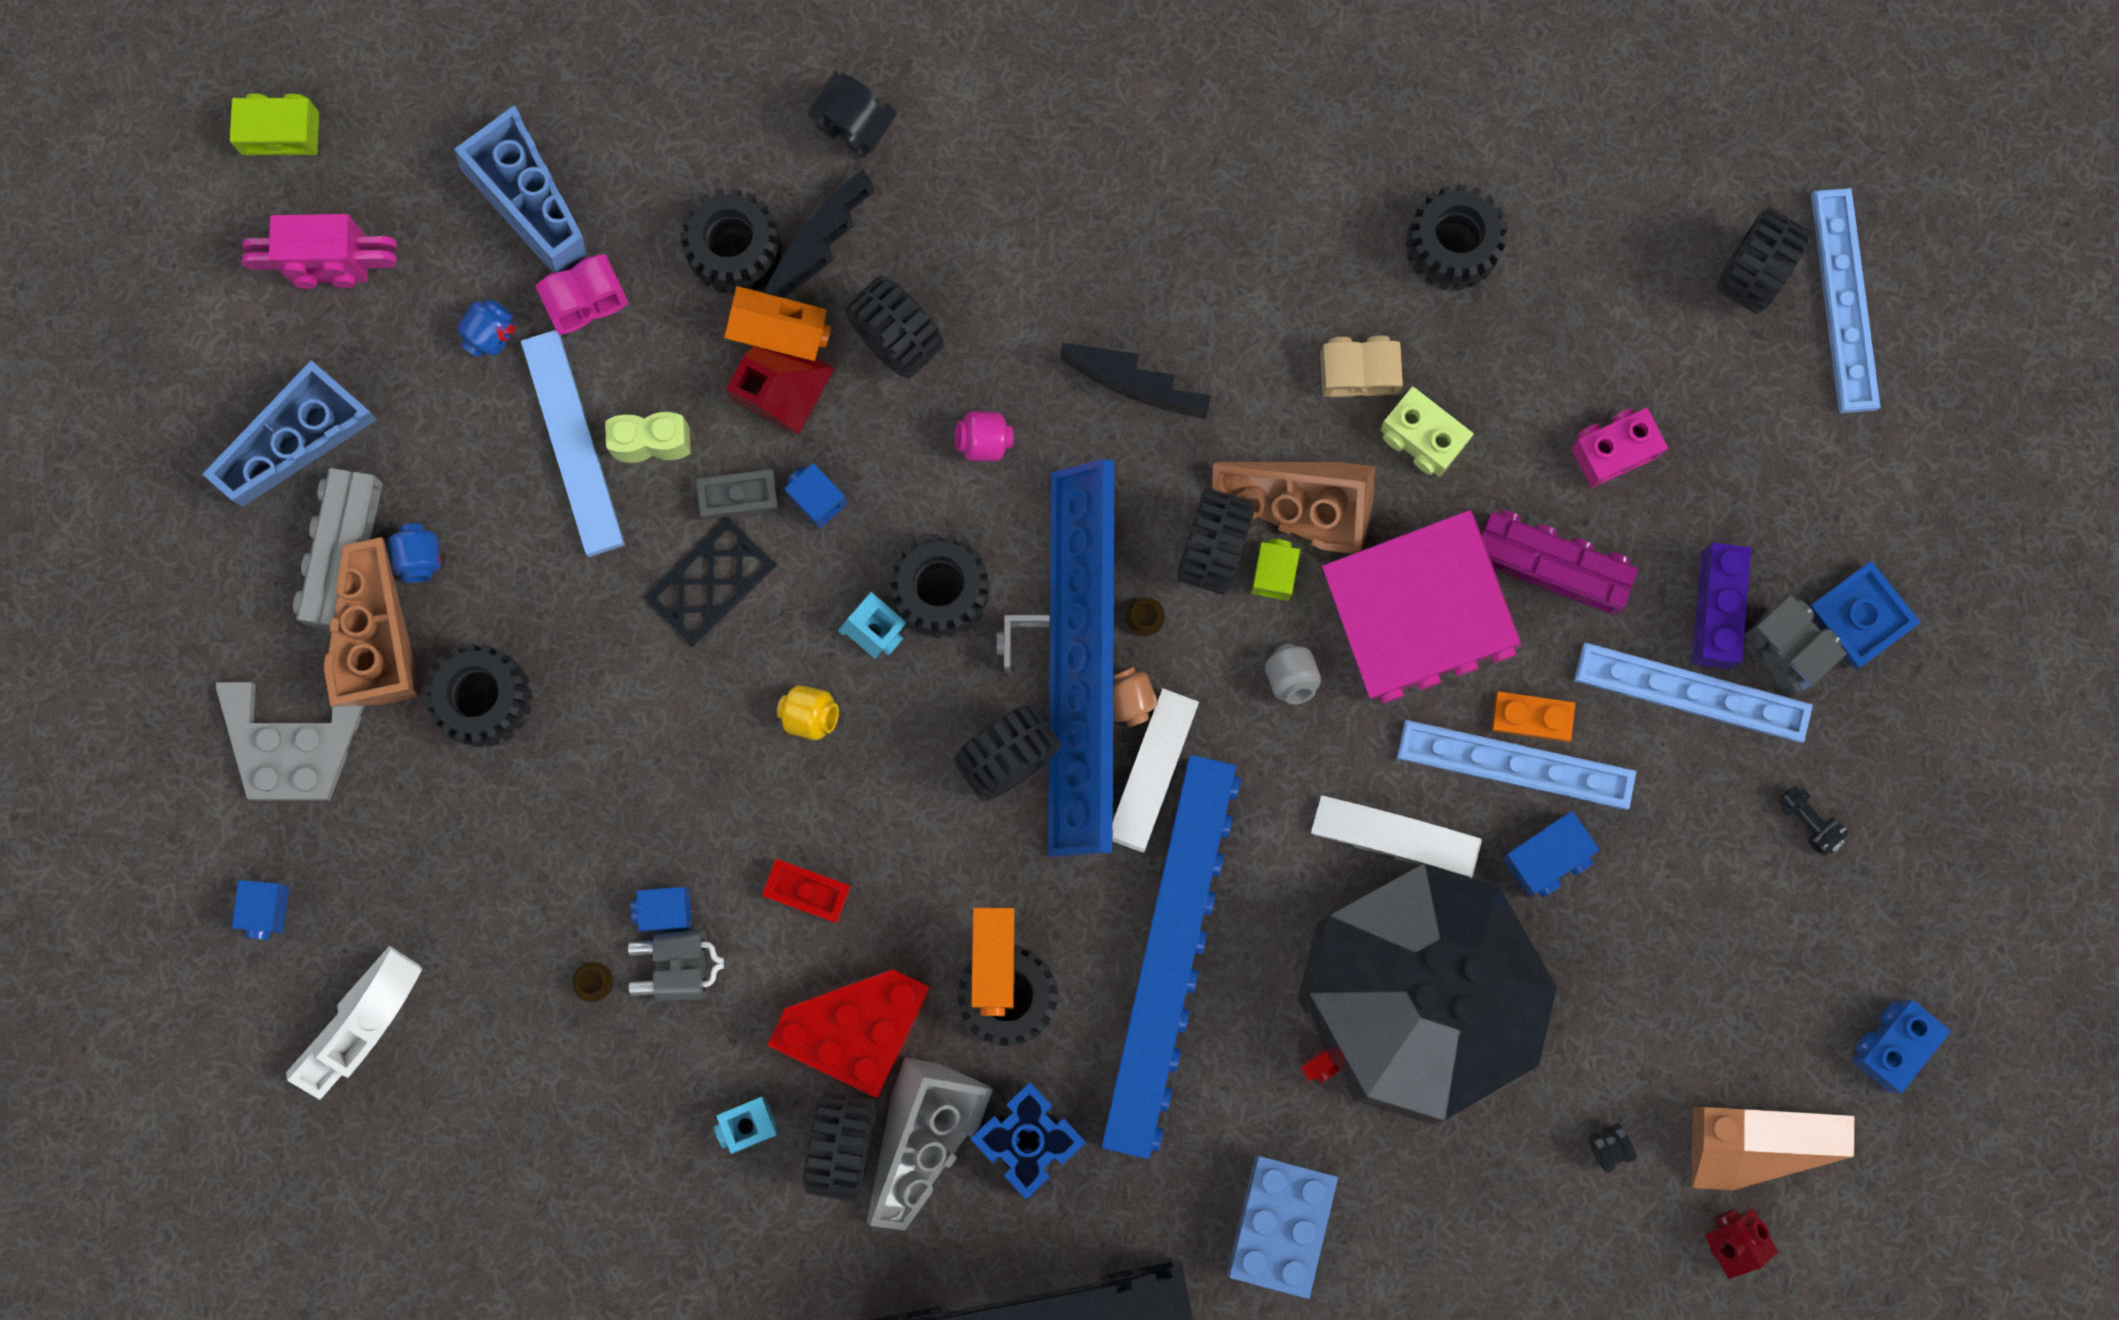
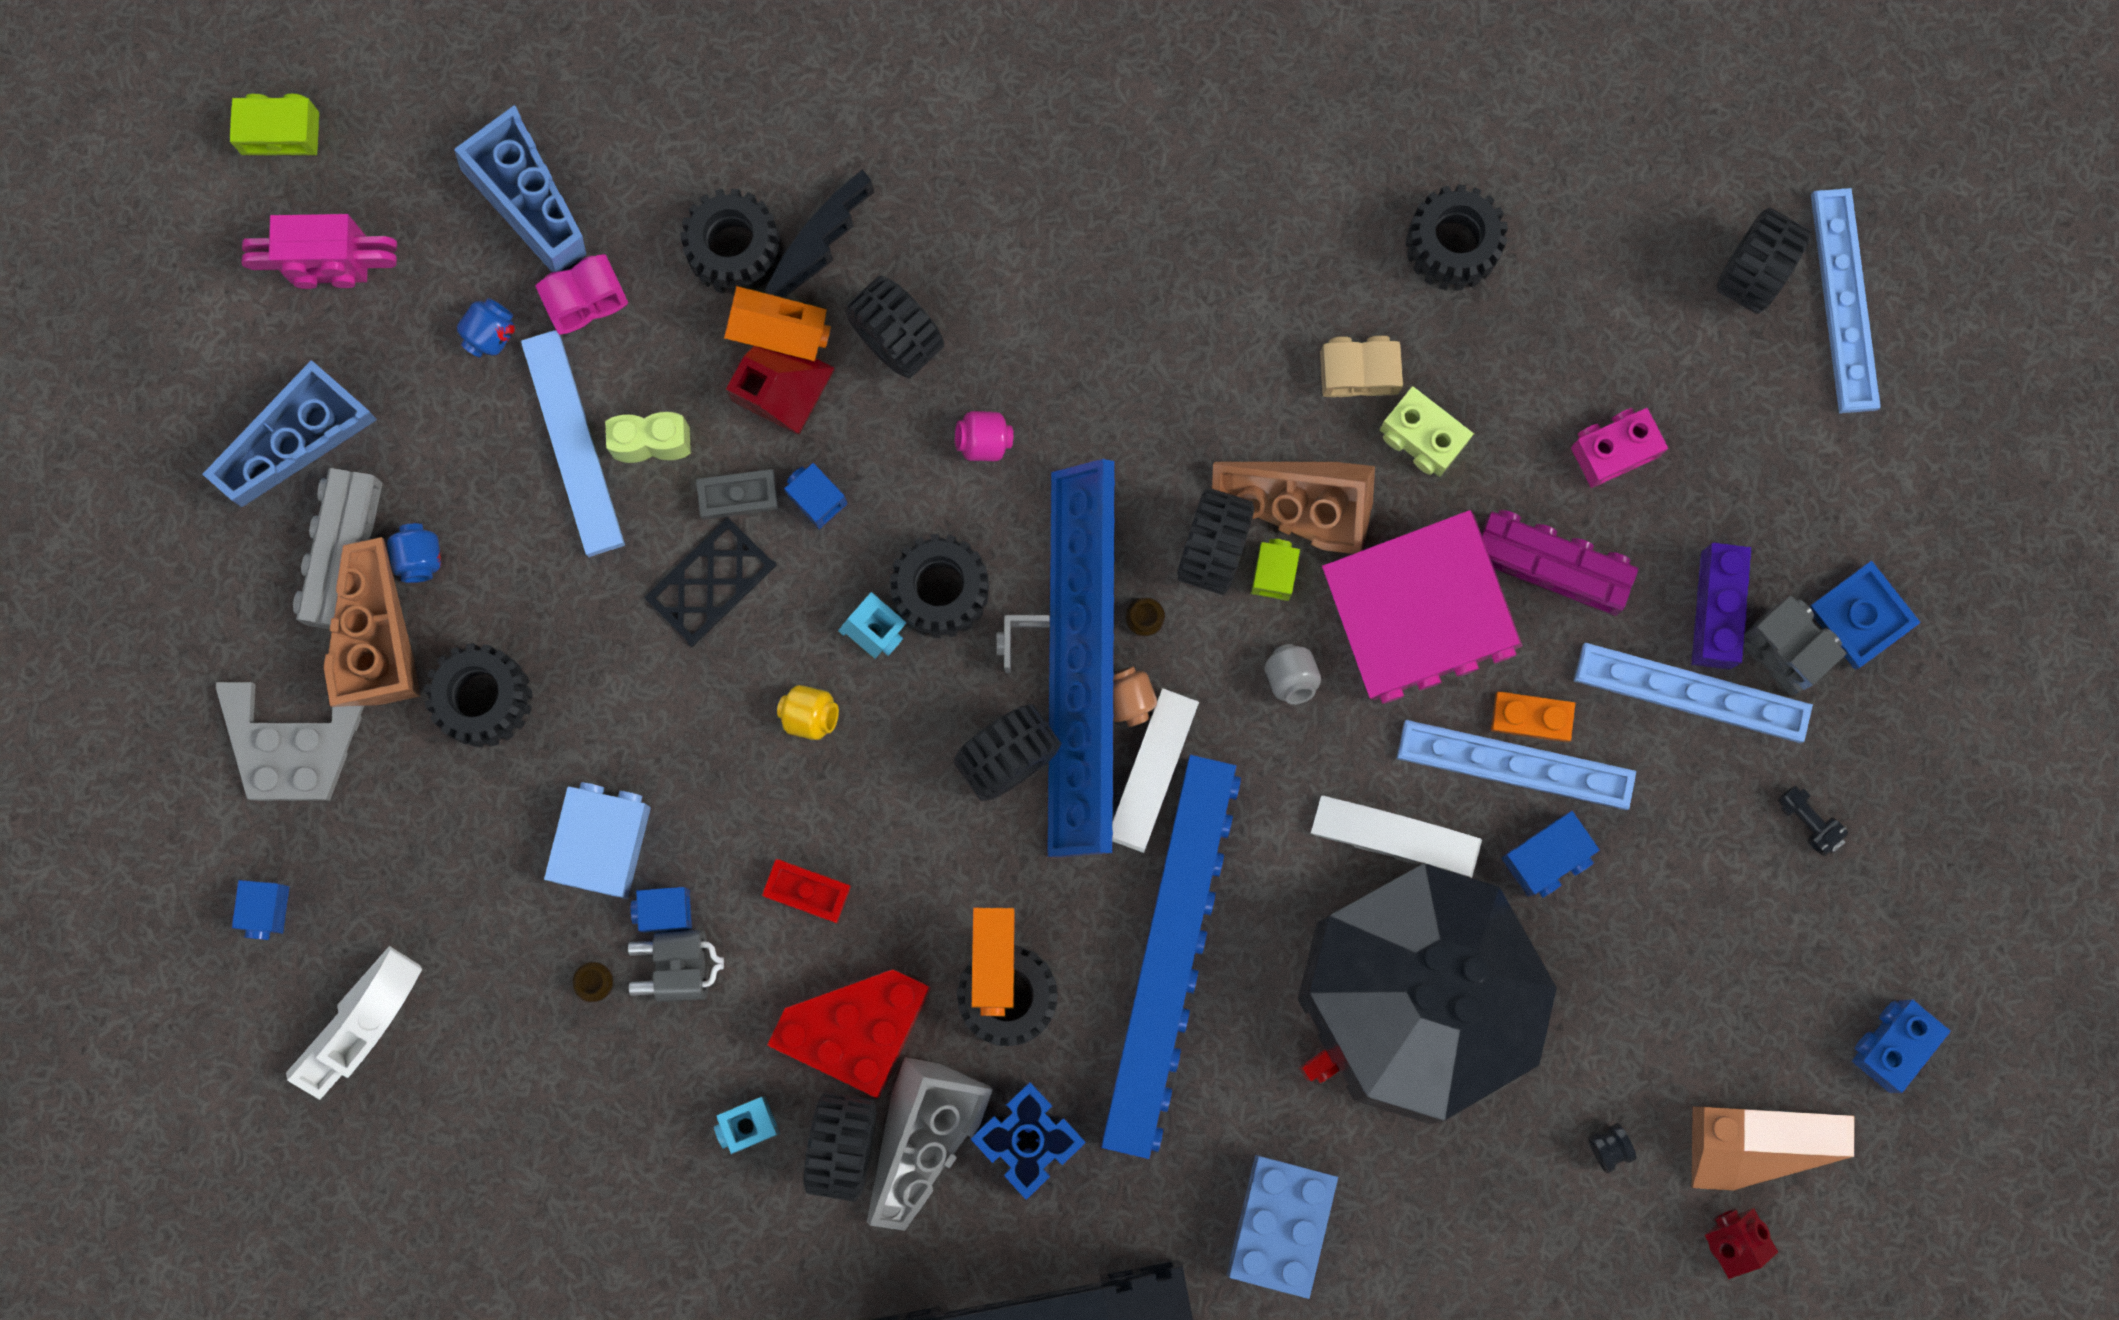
black brick [808,70,897,159] -> none
black slope [1061,343,1211,419] -> none
none -> light blue brick [544,782,651,899]

